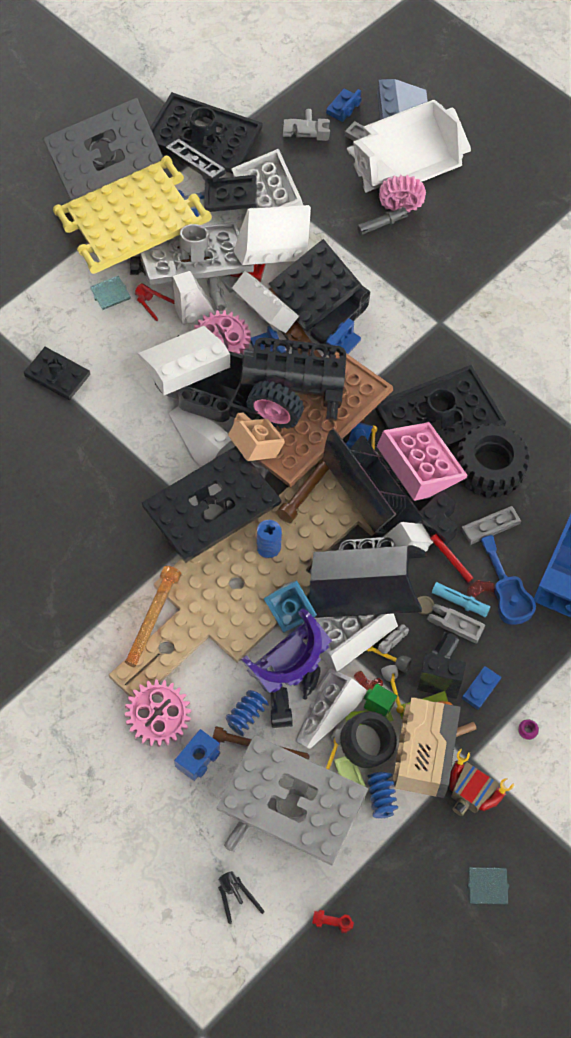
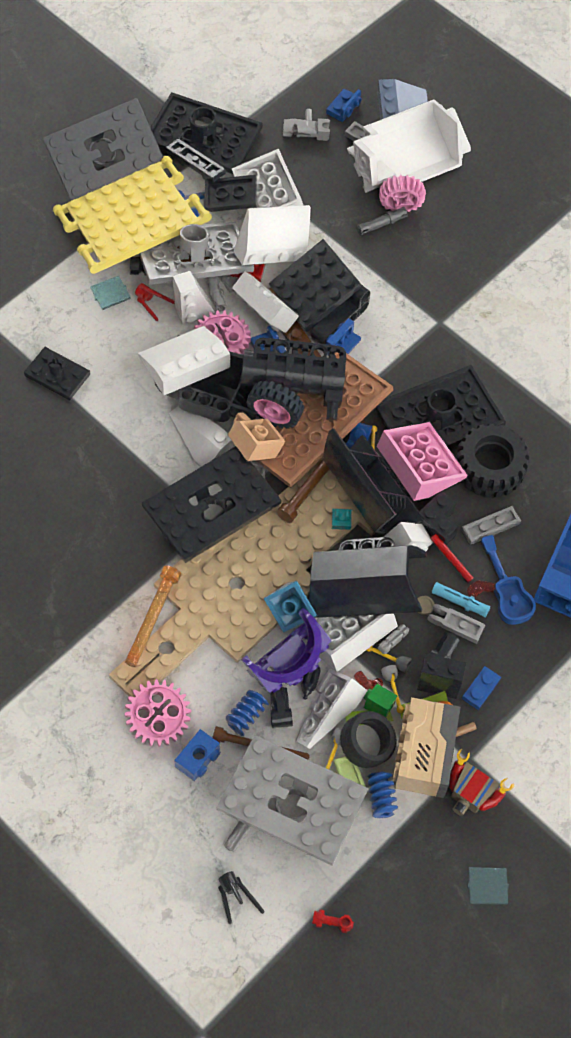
blue piece [257,520,282,558] -> none
magenta plate [518,719,539,740] -> none
none -> teal tile [332,509,352,530]

